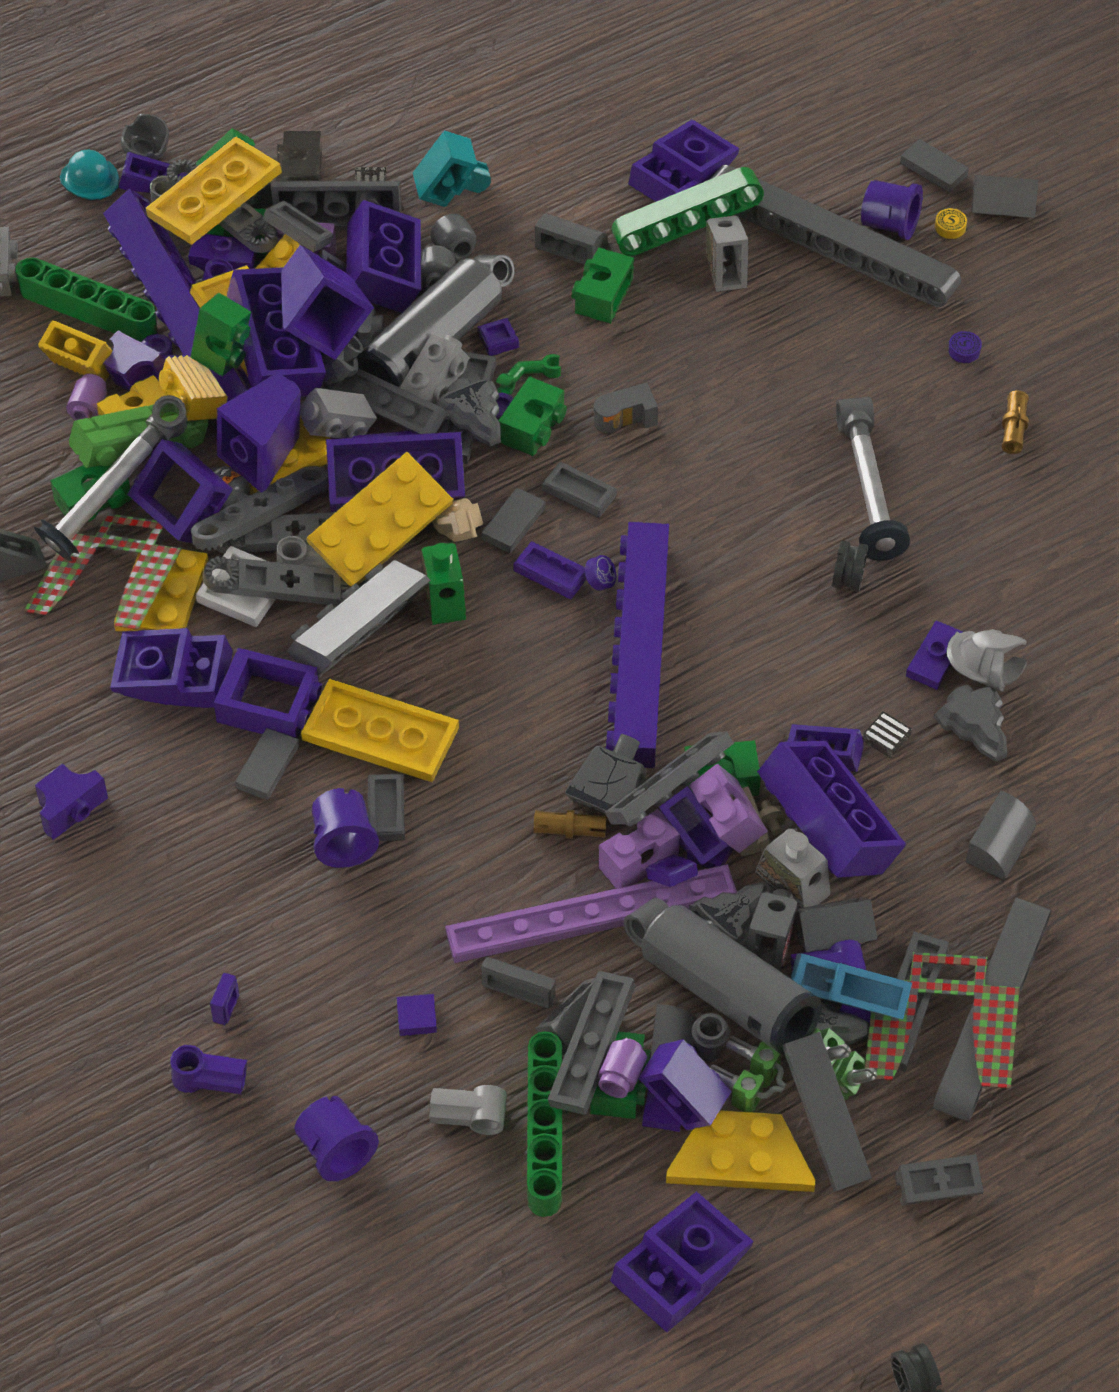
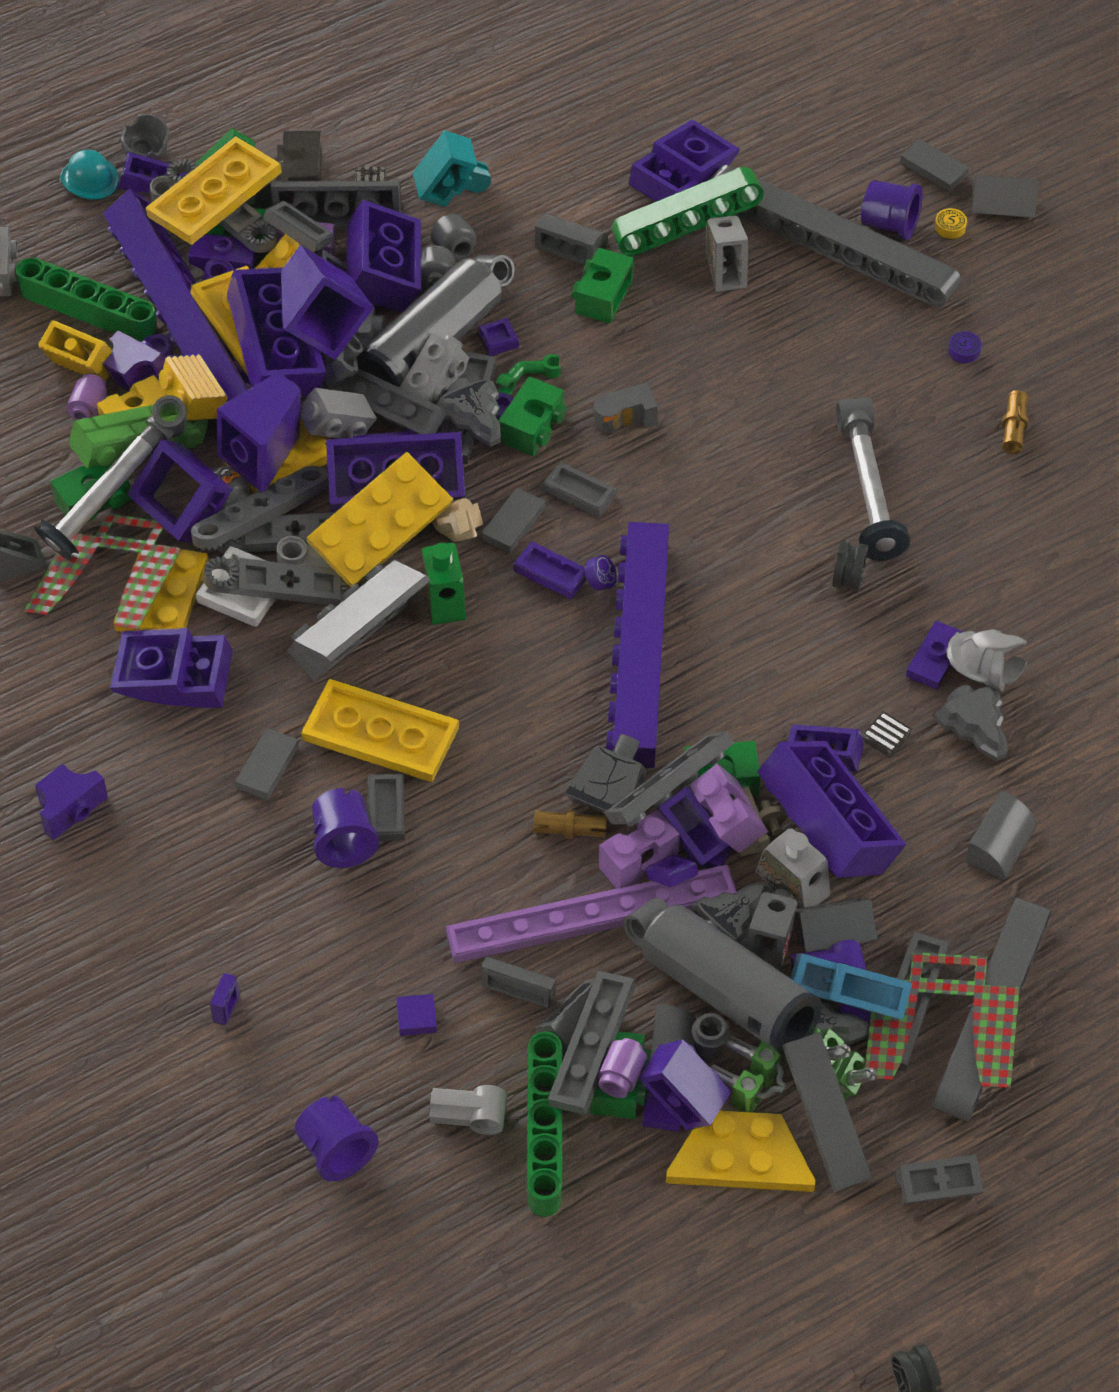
dark purple piece [171,1045,247,1094] -> none
green brick [190,293,251,377] -> none
dark purple window [214,648,323,739] -> none
dark purple slope [610,1191,753,1332] -> none

